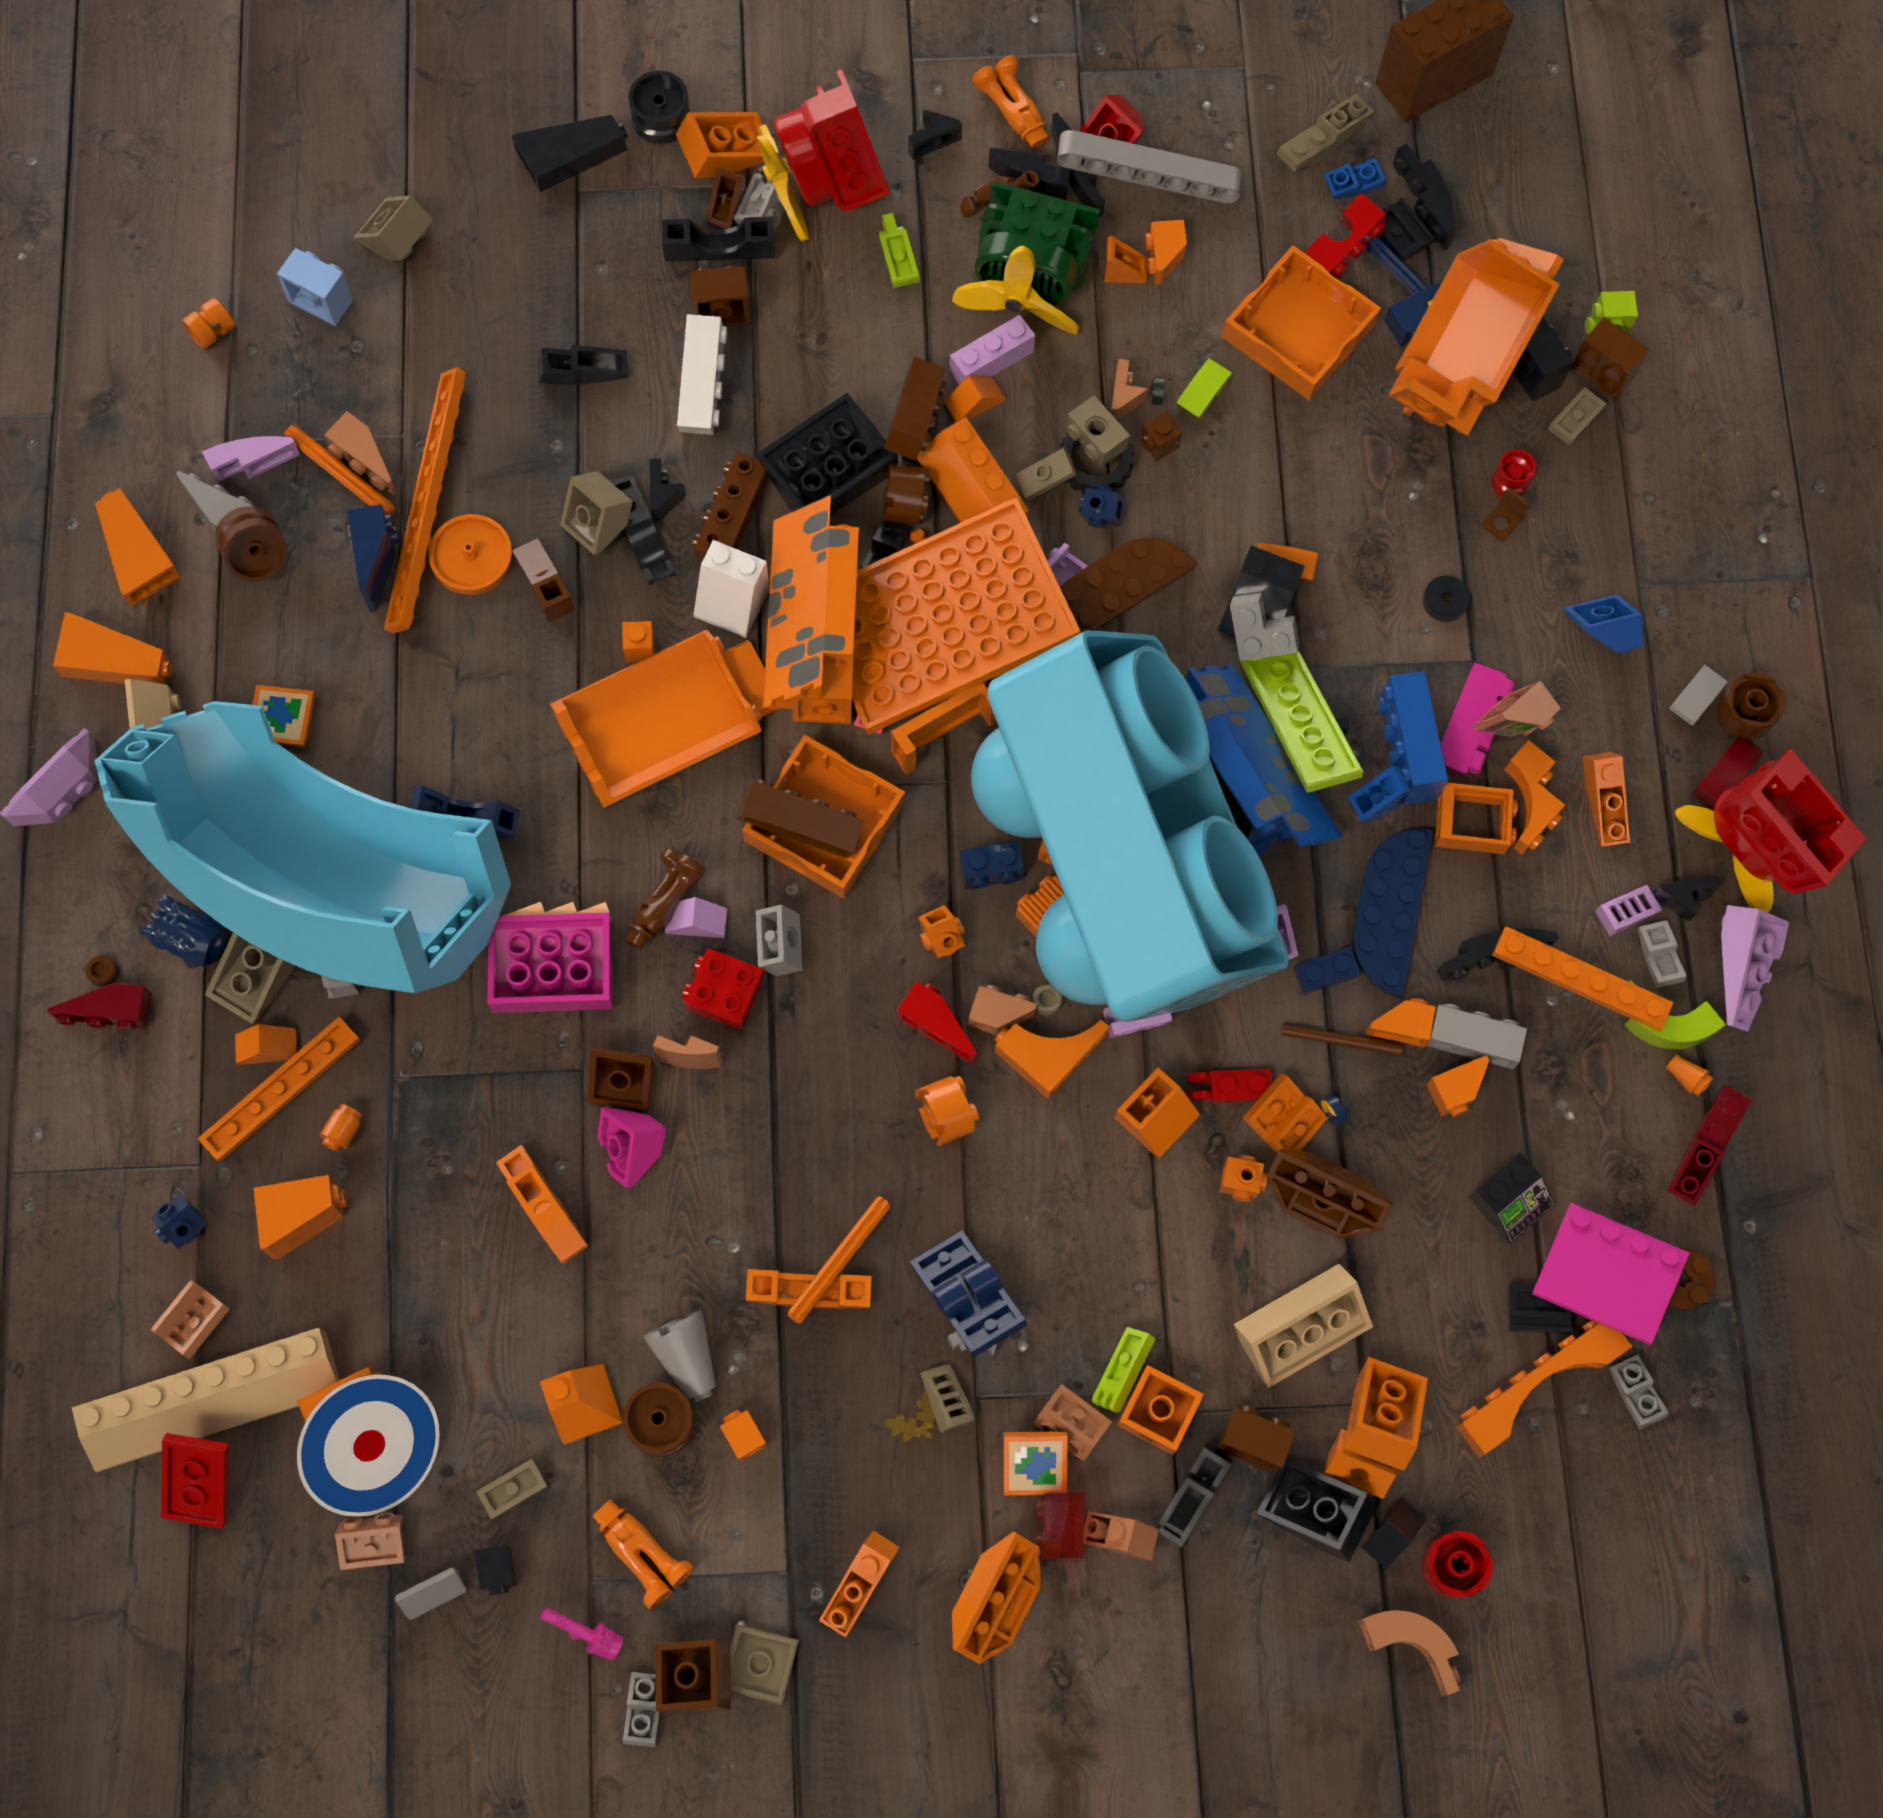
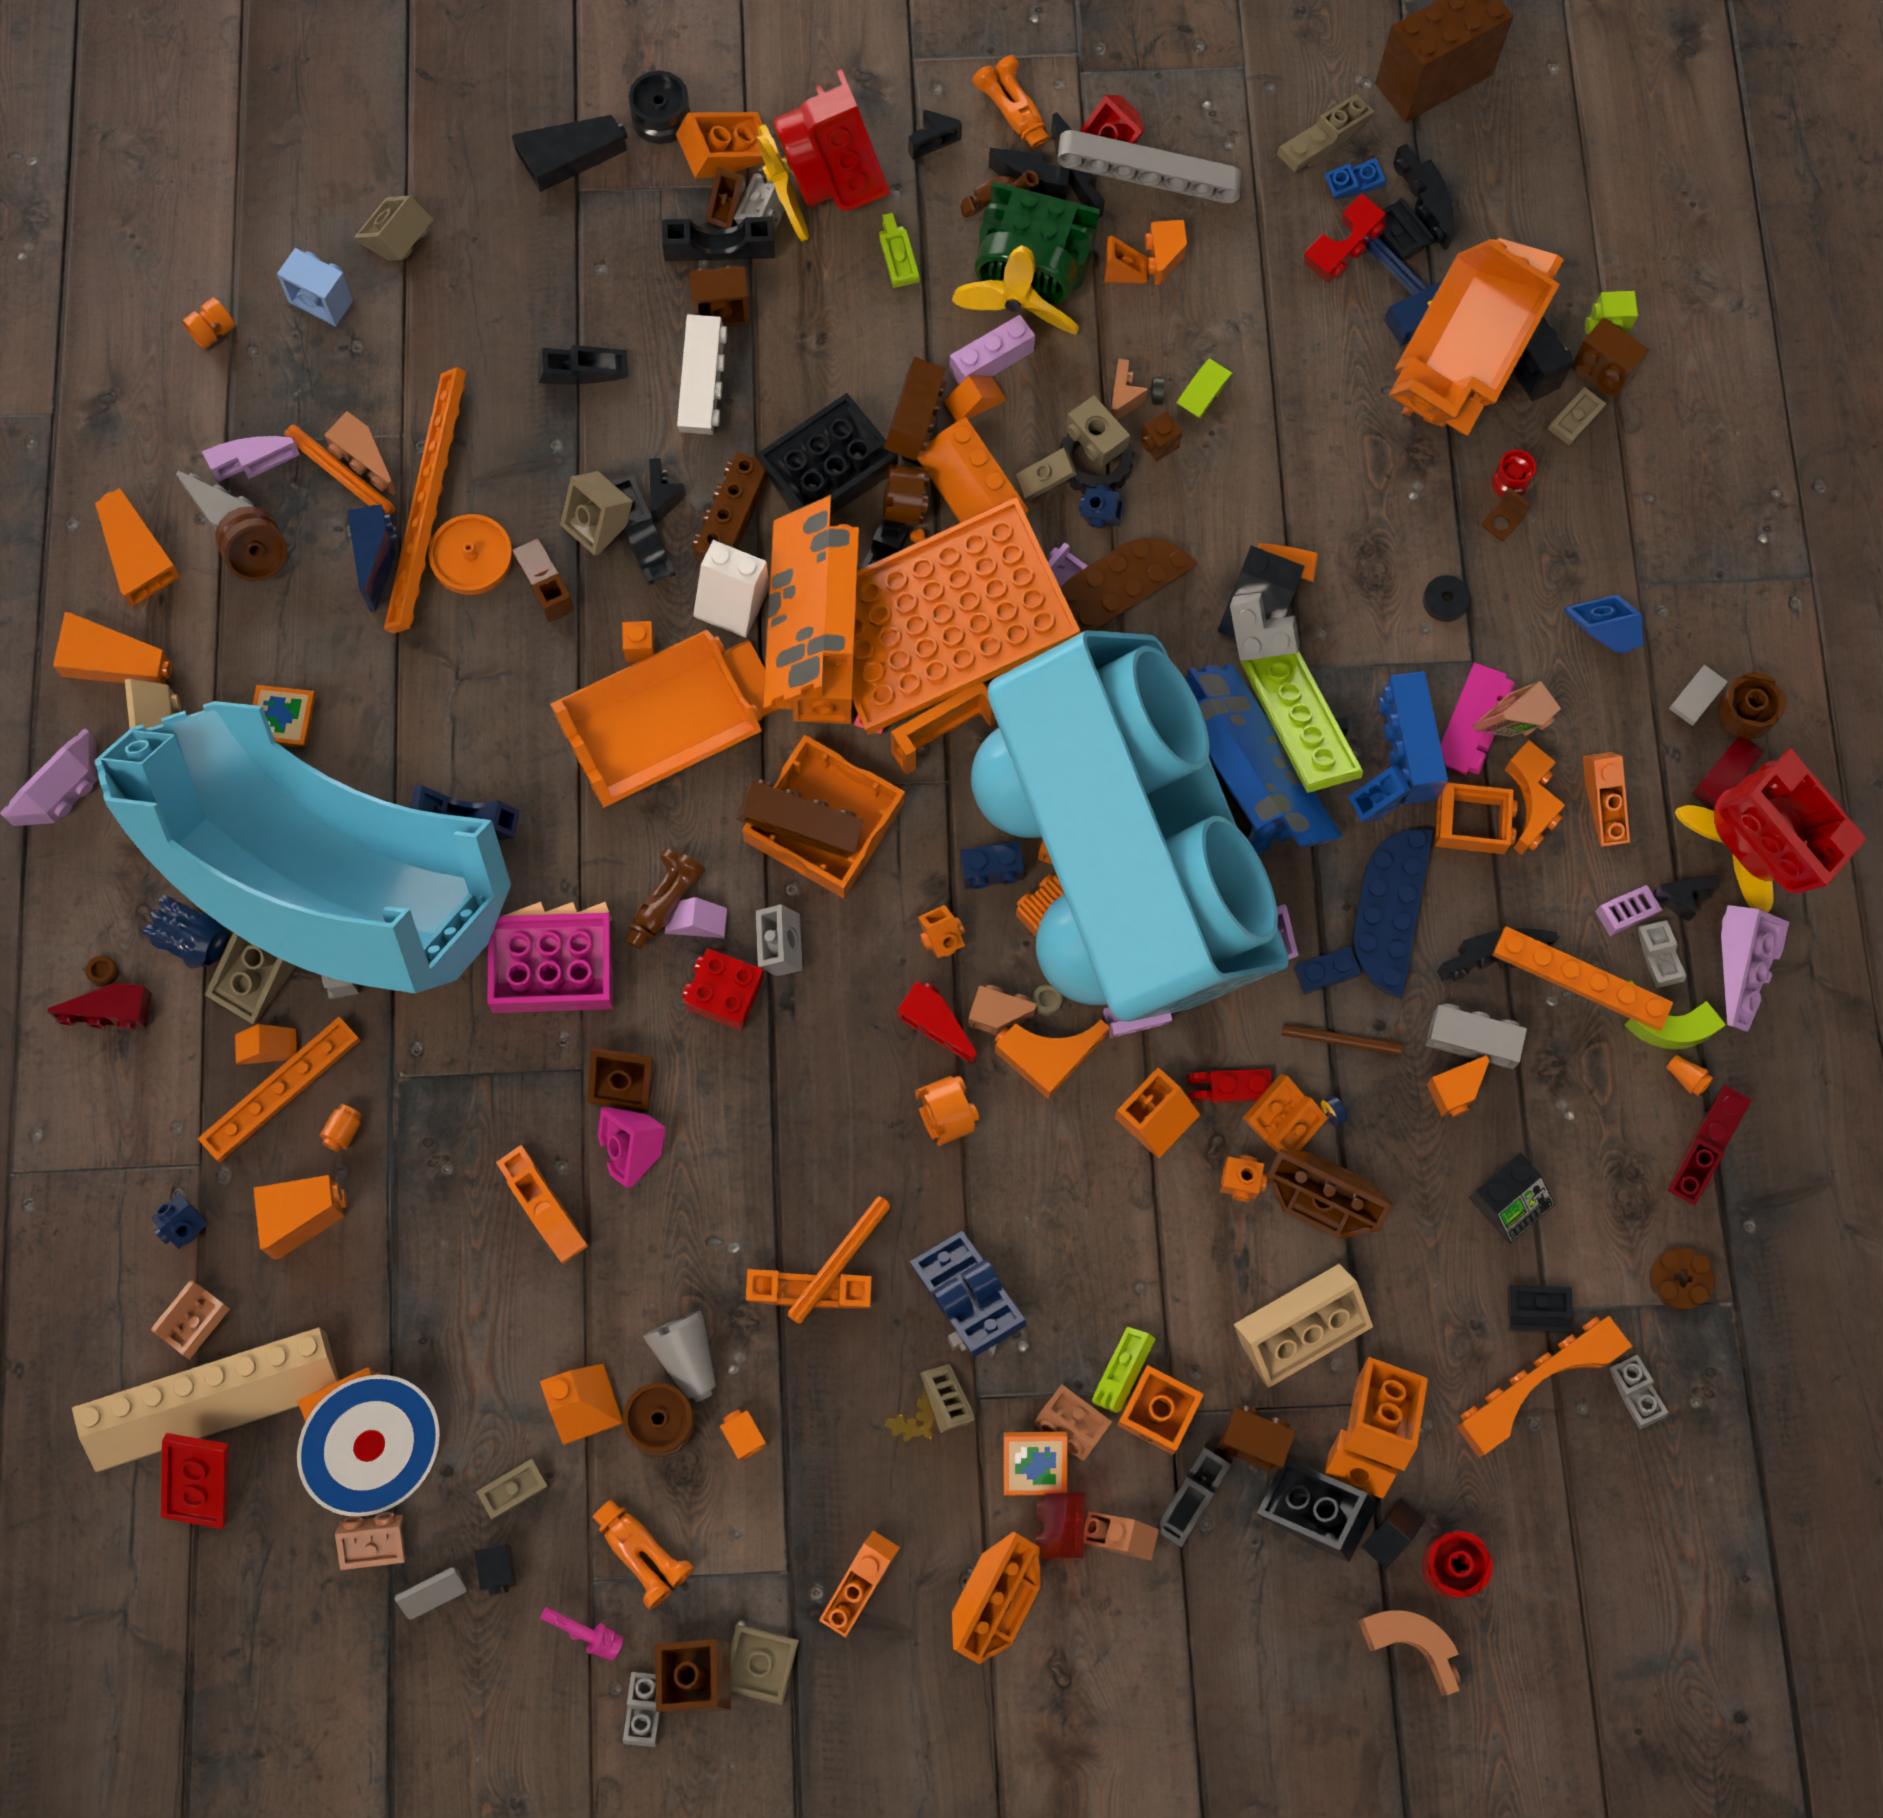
nougat slope [653,1035,723,1069] -> none
orange tile [1222,245,1381,401] -> none
orange slope [1365,998,1436,1048] -> none
dark pink slope [1532,1203,1689,1346] -> none

